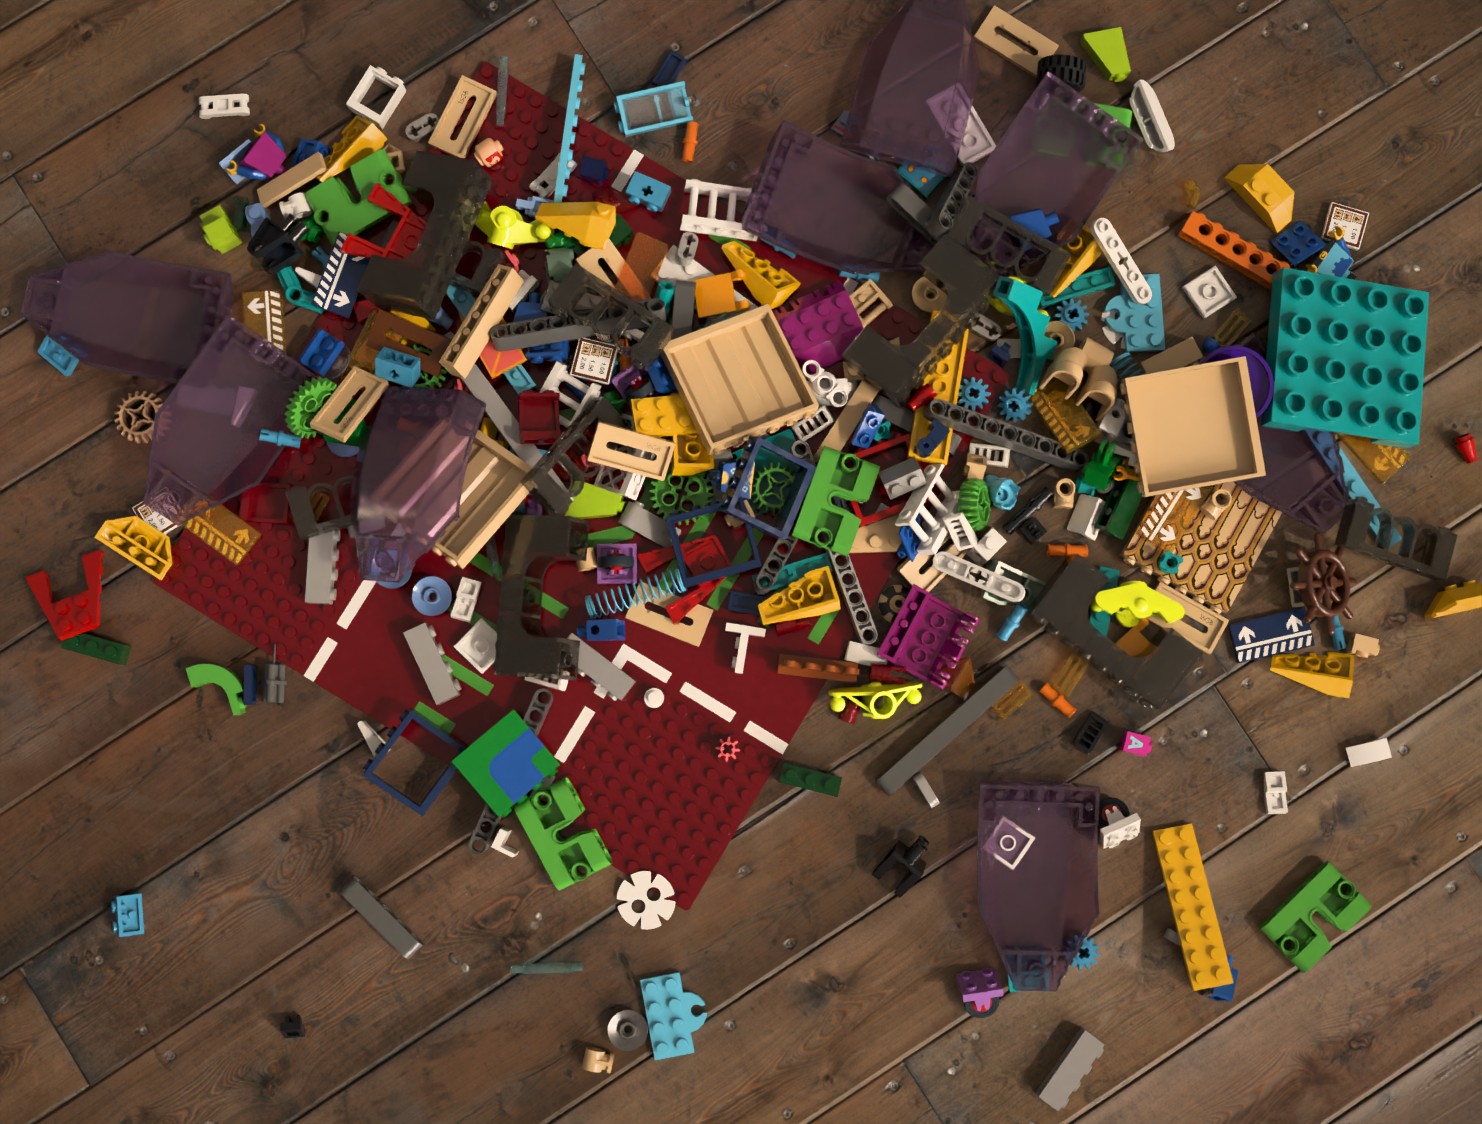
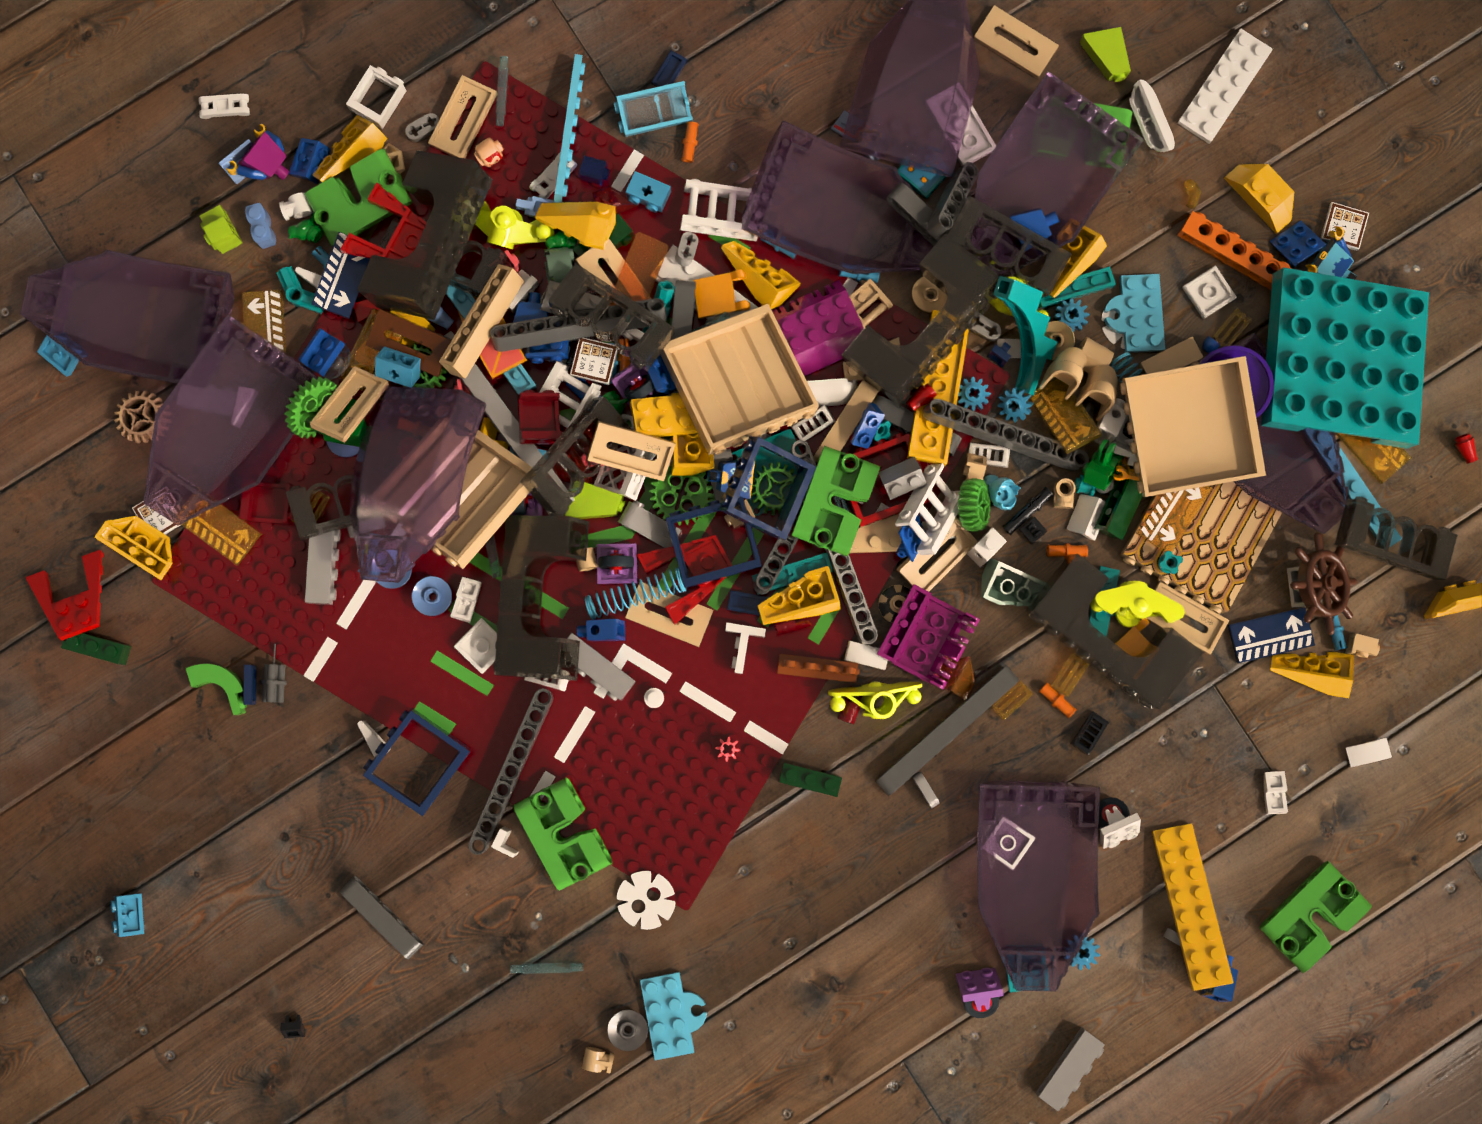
clear green plate [232,196,250,233] -> none
black piece [247,213,310,274] -> none
tan tile [257,152,327,208] -> none
dark azure pin [259,428,301,449] -> none
light grey brick [403,623,462,705] -> none
green panel [450,709,560,819] -> none
white piece [802,360,848,408] -> none
dark red hinge [869,663,906,684] -> none
black piece [872,835,929,898] -> none
dark blue leg [915,418,950,458] -> none
white piece [933,551,1026,602] -> none
white slope [943,512,978,551] -> none
dark azure pin [996,602,1028,641] -> none
black tyre [1036,54,1087,95] -> none
white piece [1091,218,1152,305] -> none
dark pink brick [1119,731,1152,756] -> none
tan piece [1200,489,1232,521] -> none
none -> white plate [1177,29,1273,144]

